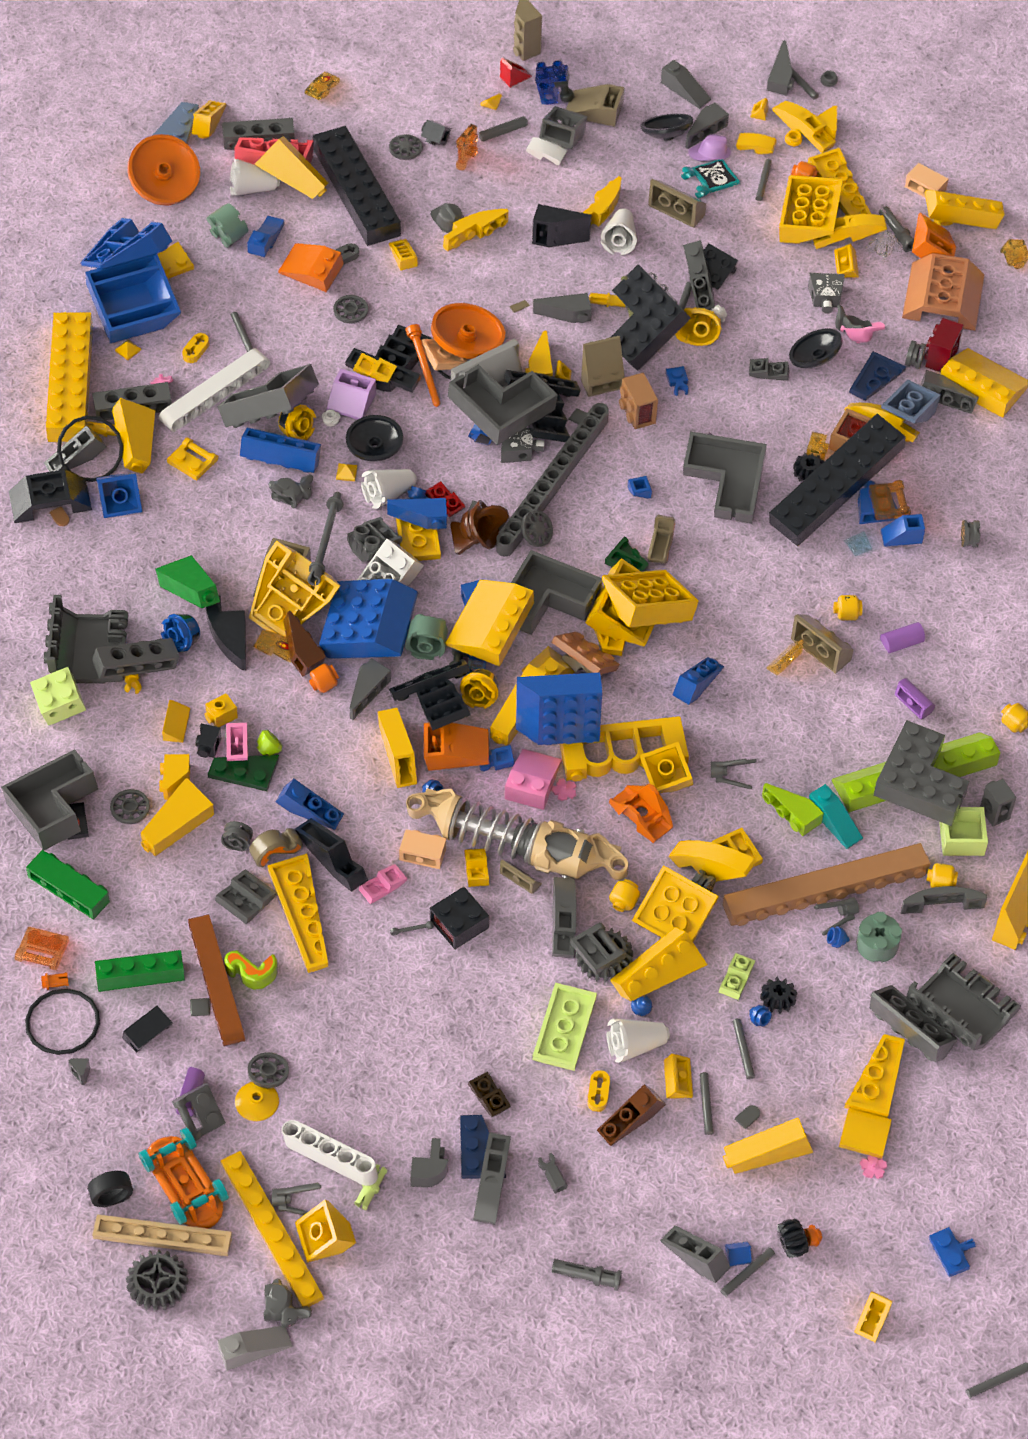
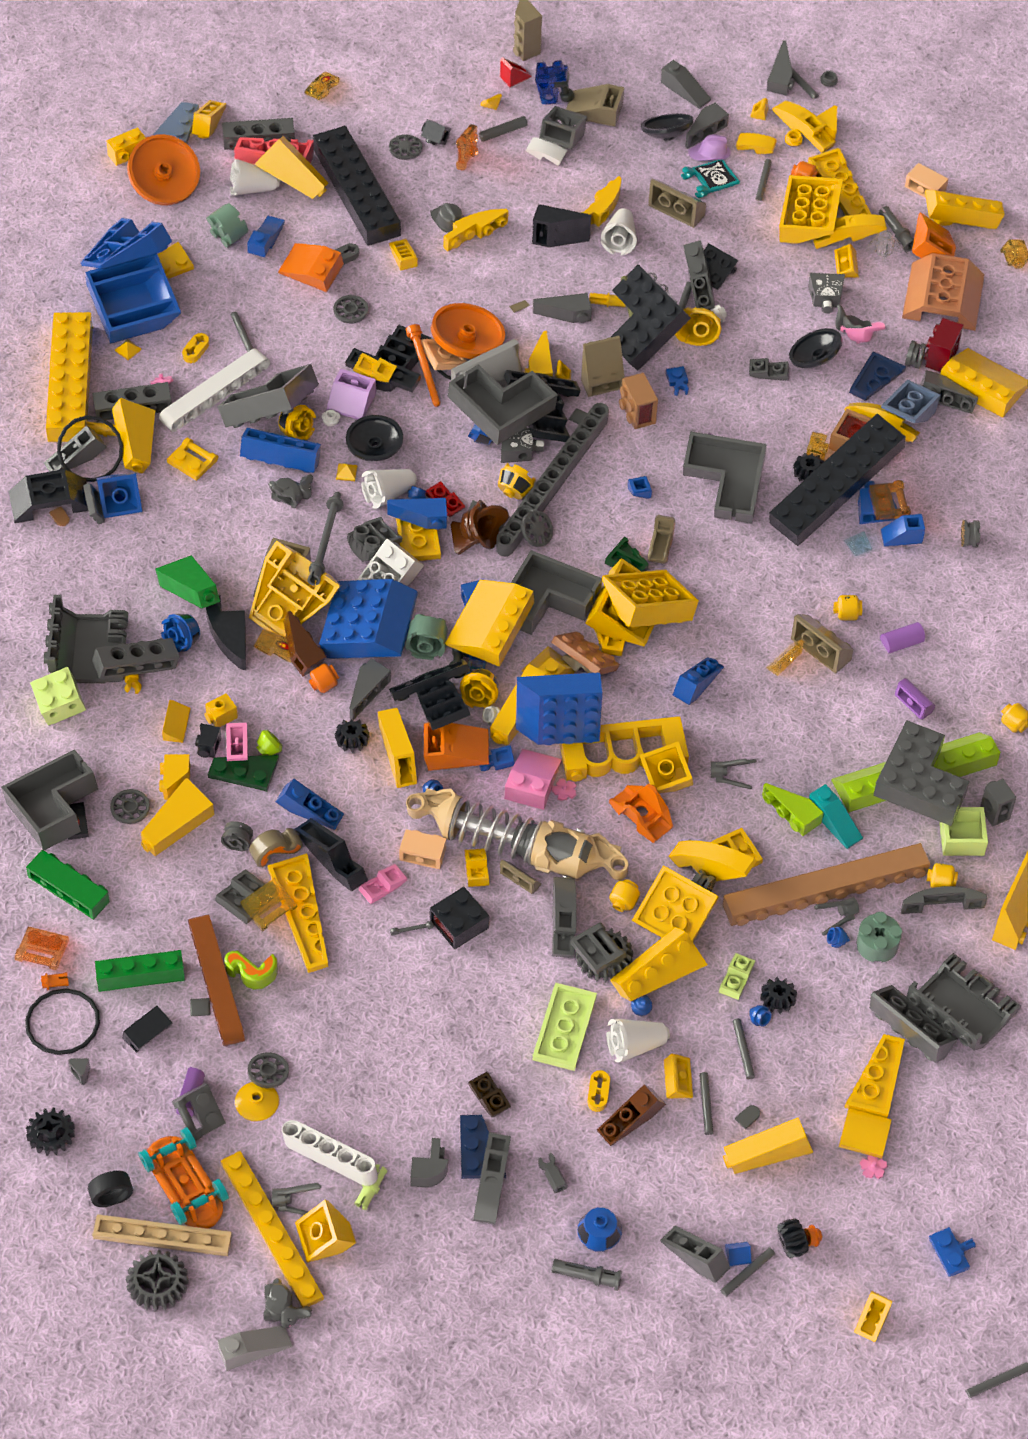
none -> black gear [26,1108,75,1156]
none -> dark grey tile [83,483,105,524]
none -> yellow brick [106,127,146,166]
none -> clear yellow plate [240,878,297,932]
none -> black gear [335,717,370,753]
none -> white plate [482,705,500,725]
none -> yellow cone [498,463,536,500]
none -> blue cone [577,1207,622,1252]

